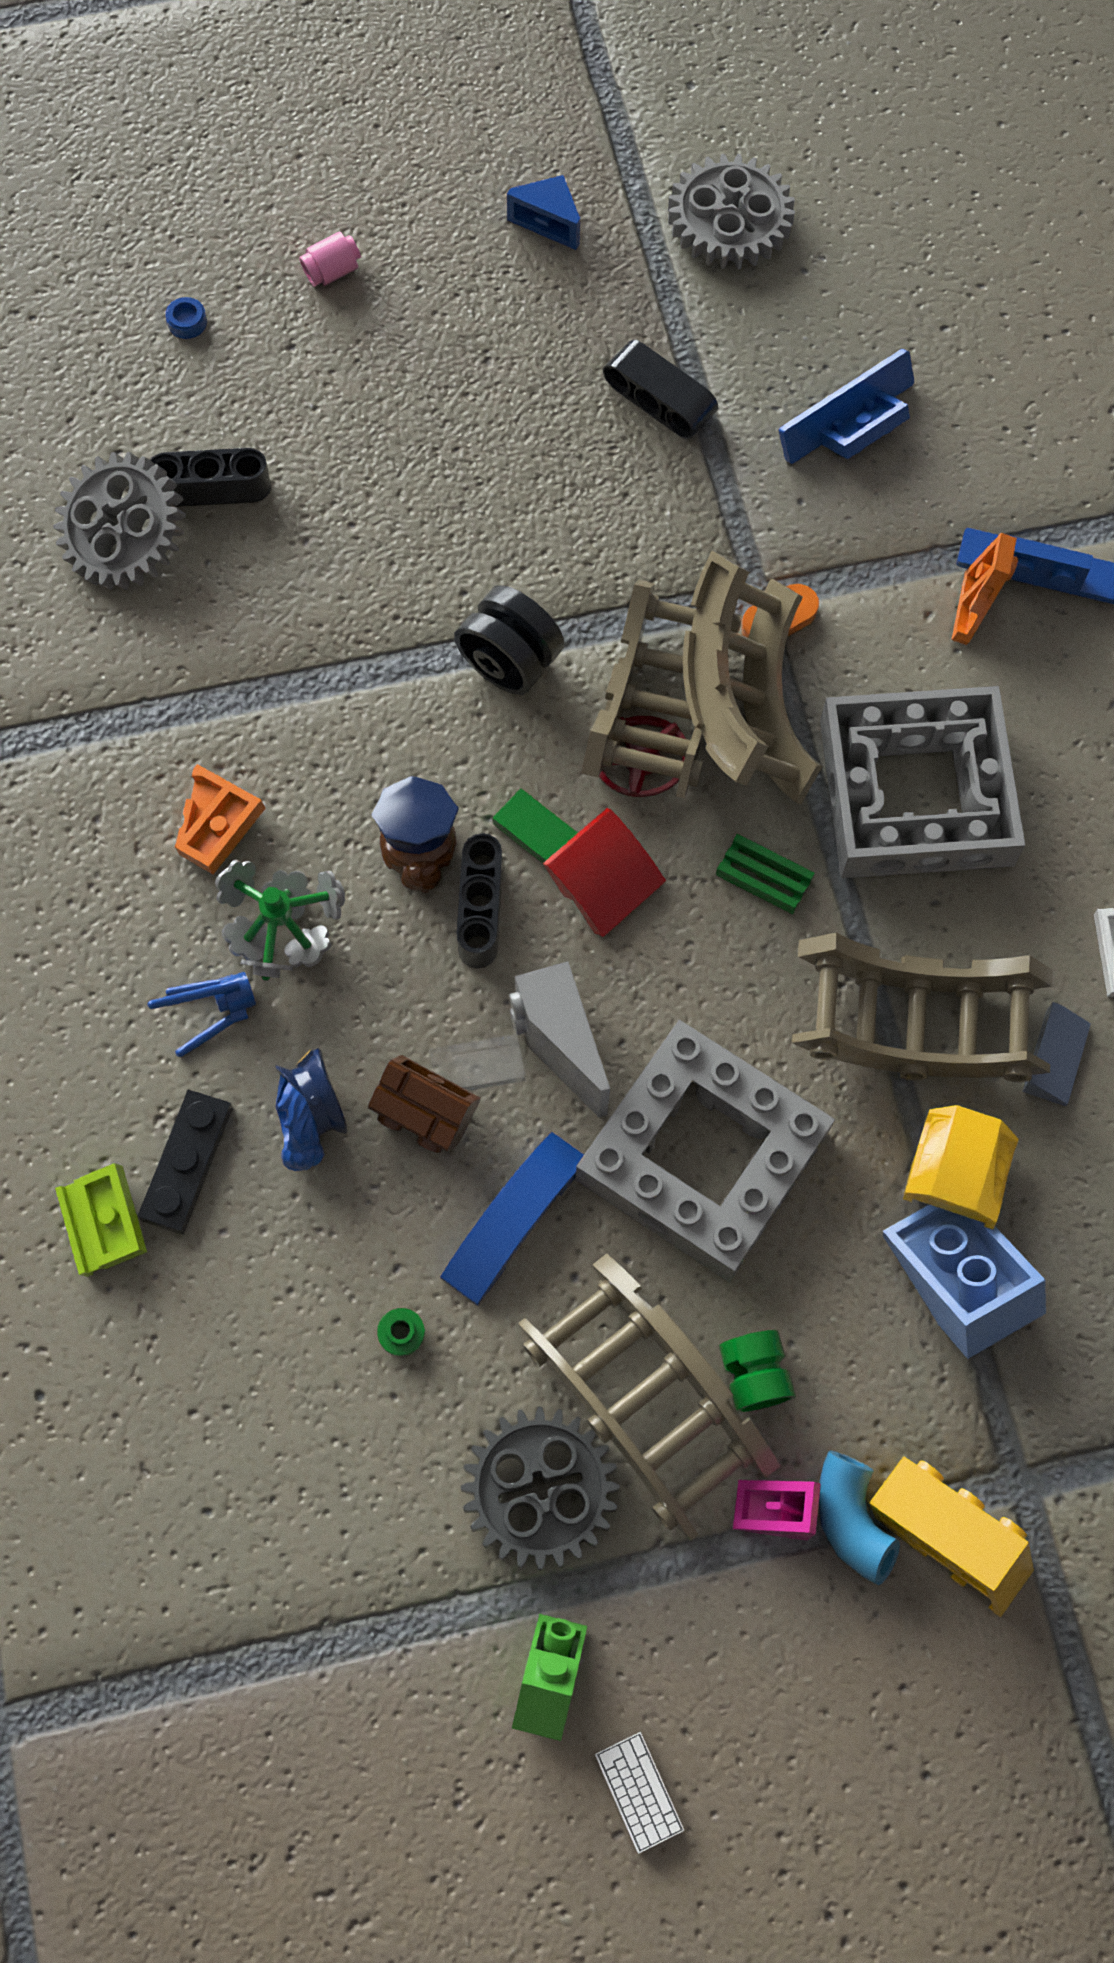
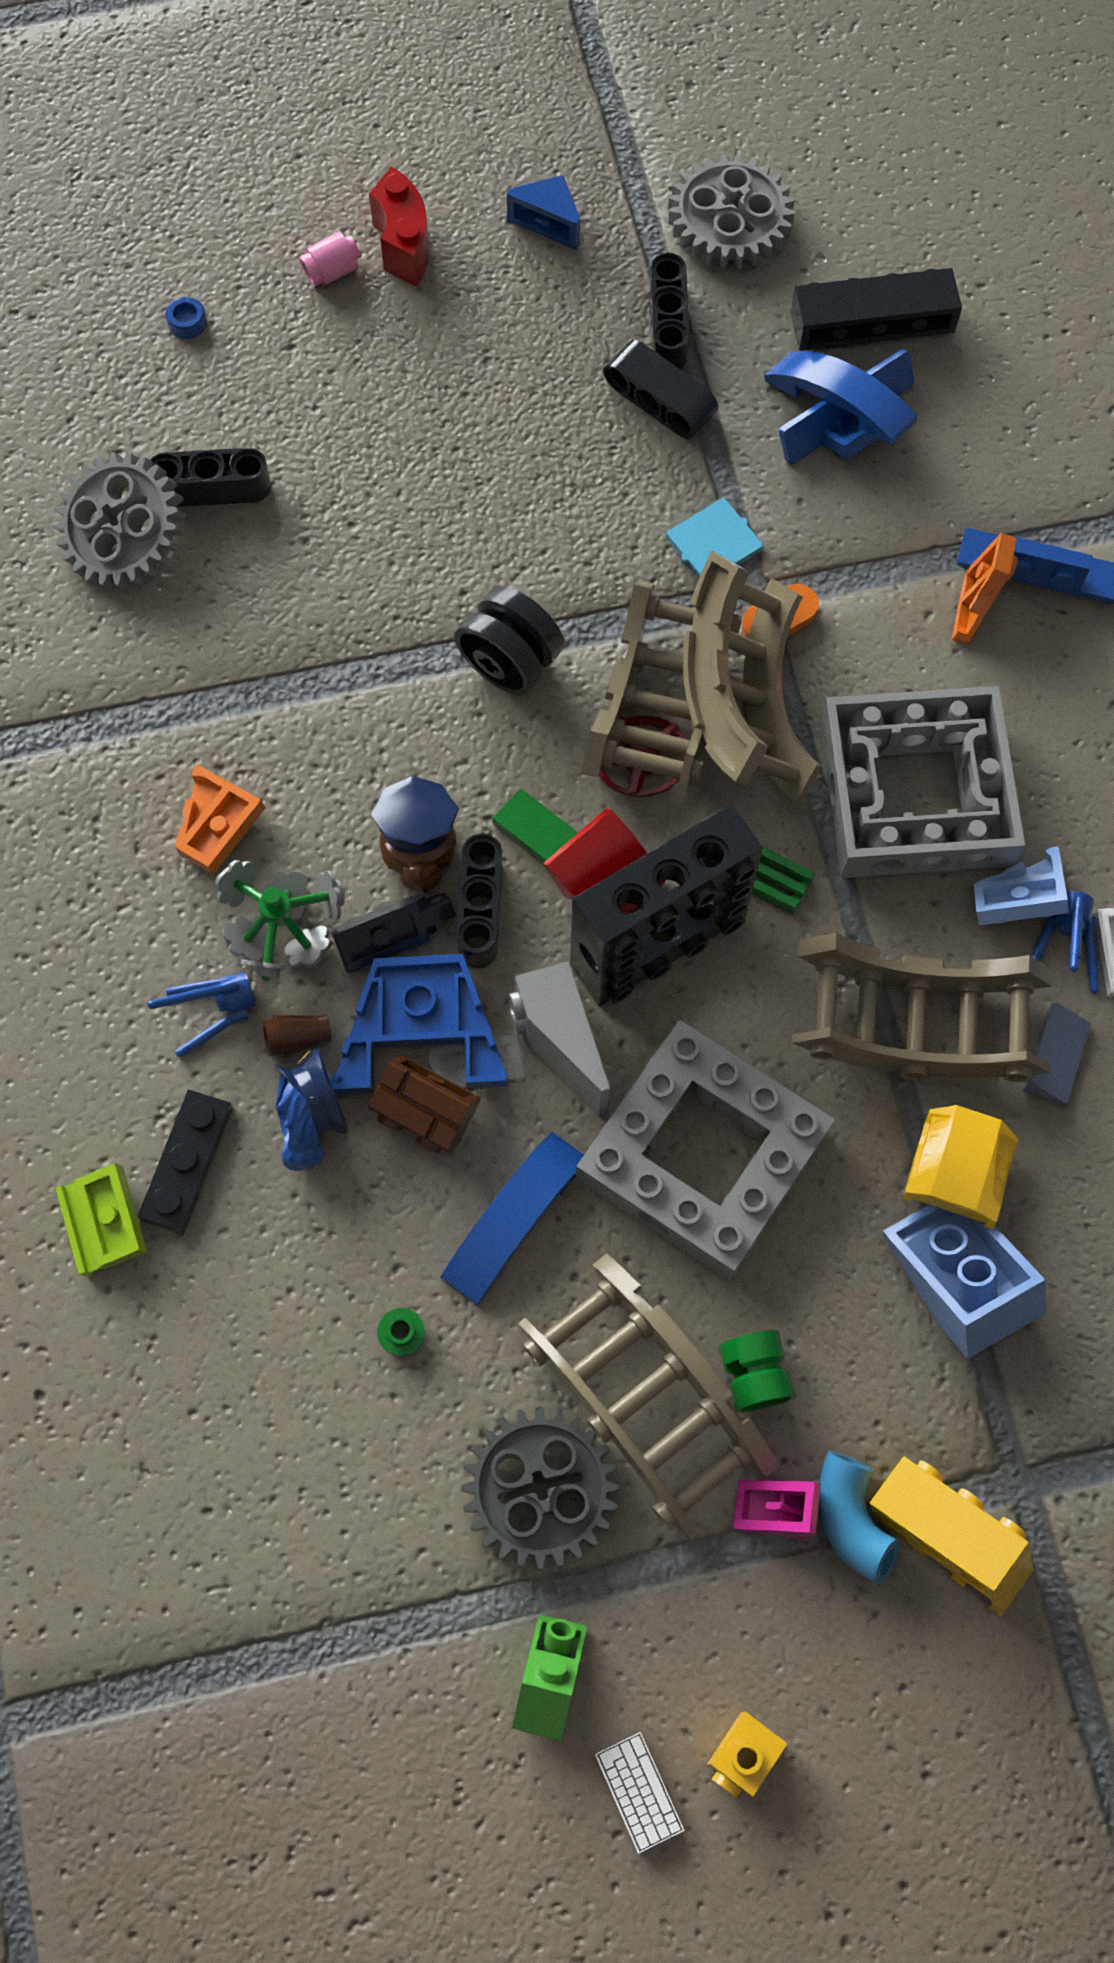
none -> reddish brown cone [263,1014,331,1059]
none -> black hinge [330,892,456,973]
none -> blue wing [331,954,509,1095]
none -> red brick [369,167,429,286]
none -> black brick [570,804,763,1007]
none -> black beam [649,252,689,370]
none -> medium azure piece [665,497,764,578]
none -> yellow brick [707,1712,788,1799]
none -> blue slope [764,351,917,446]
none -> black brick [790,268,962,351]
none -> light blue wing [973,846,1069,925]
none -> blue plant [1032,891,1099,994]

